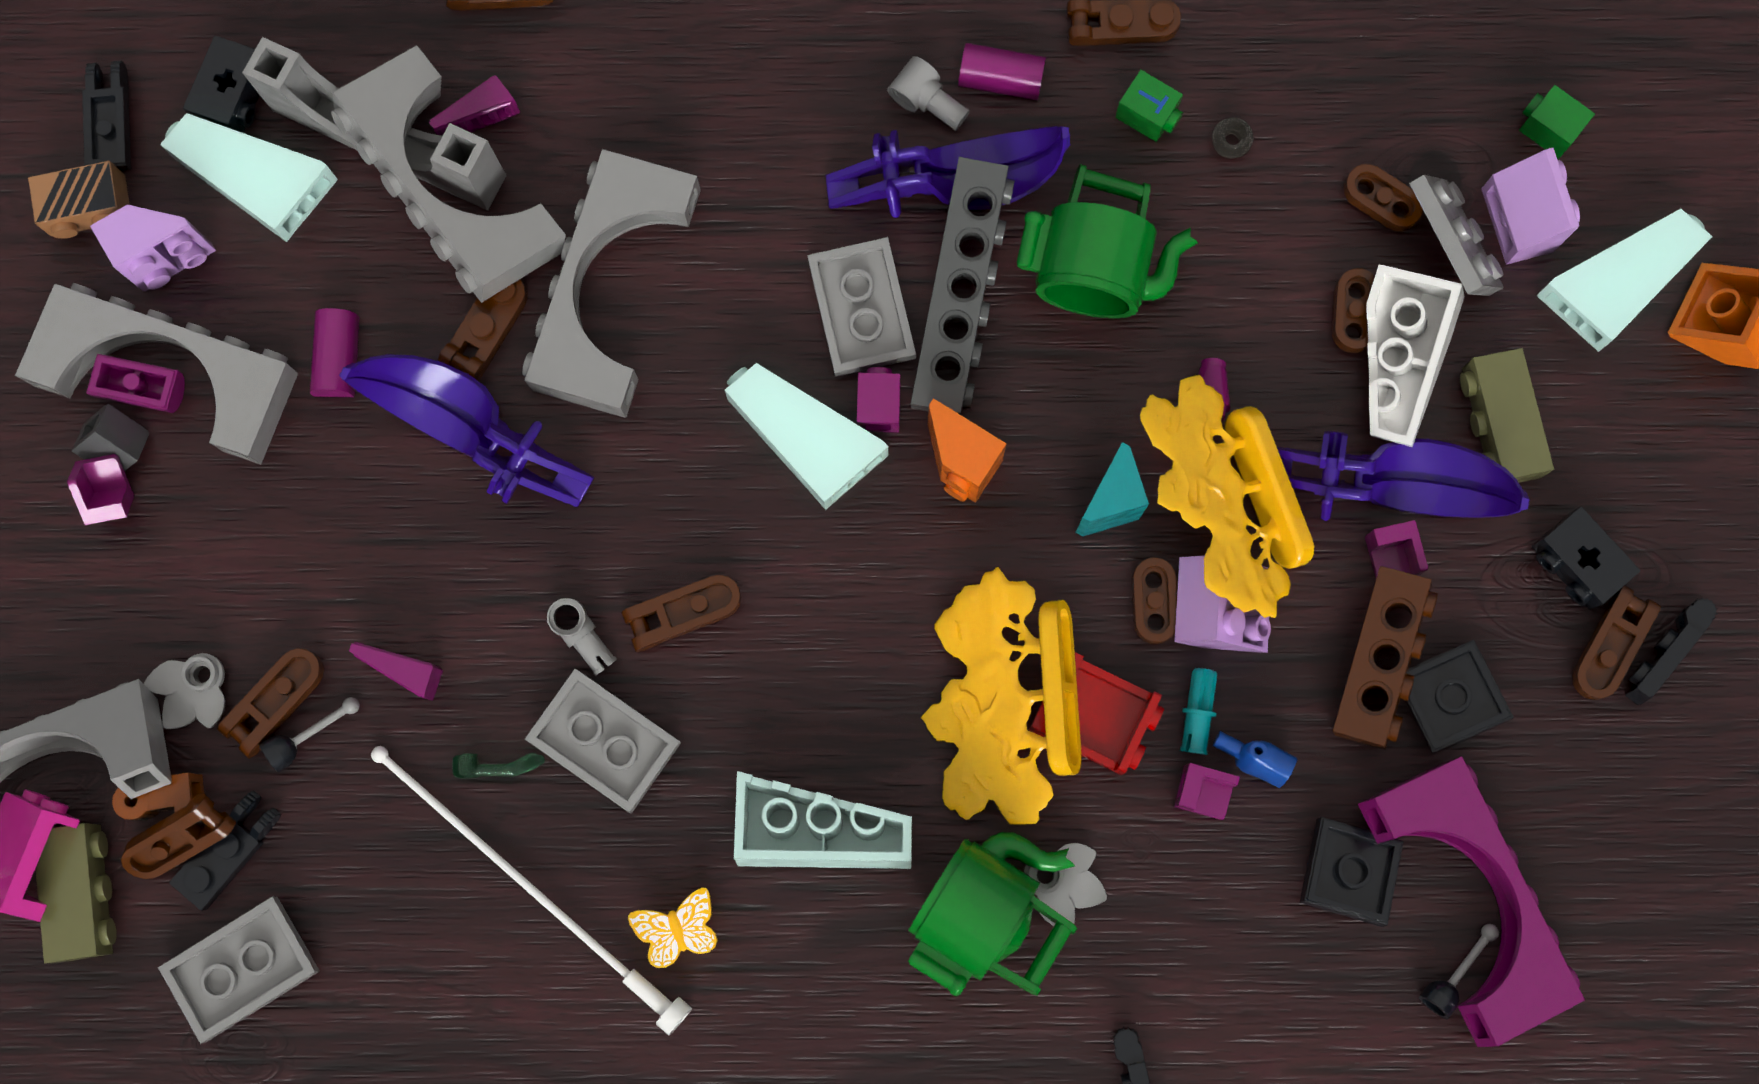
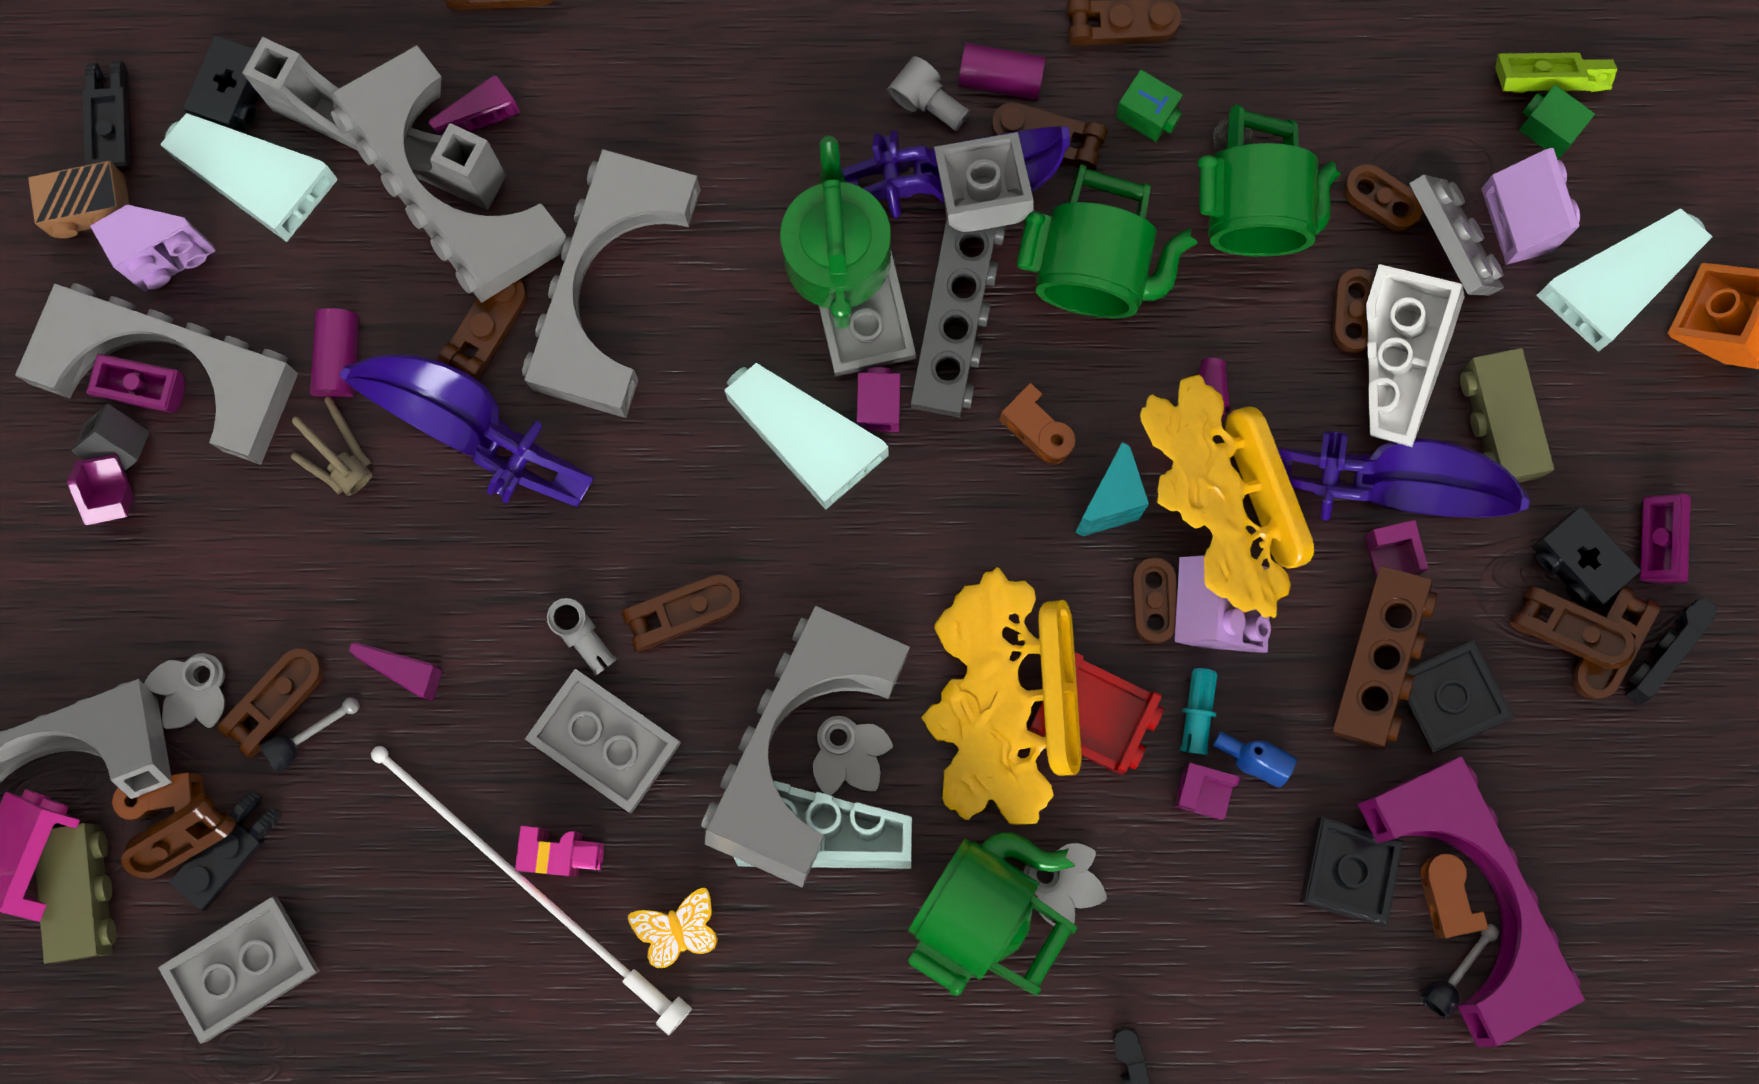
clear green piece [452,753,545,779] -> none
orange slope [928,398,1006,503] -> none
none -> dark tan plant [291,396,373,496]
none -> dark pink hips [515,826,605,877]
none -> light grey arch [701,606,910,887]
none -> green piece [780,135,891,329]
none -> light grey plate [813,716,893,795]
none -> light grey slope [934,132,1034,232]
none -> reddish brown plate [991,102,1108,170]
none -> dark orange leg [999,383,1076,464]
none -> green piece [1197,105,1341,257]
none -> dark orange leg [1420,854,1488,938]
none -> lime hinge [1495,53,1617,93]
none -> reddish brown plate [1509,586,1635,669]
none -> magenta brick [1640,493,1691,584]

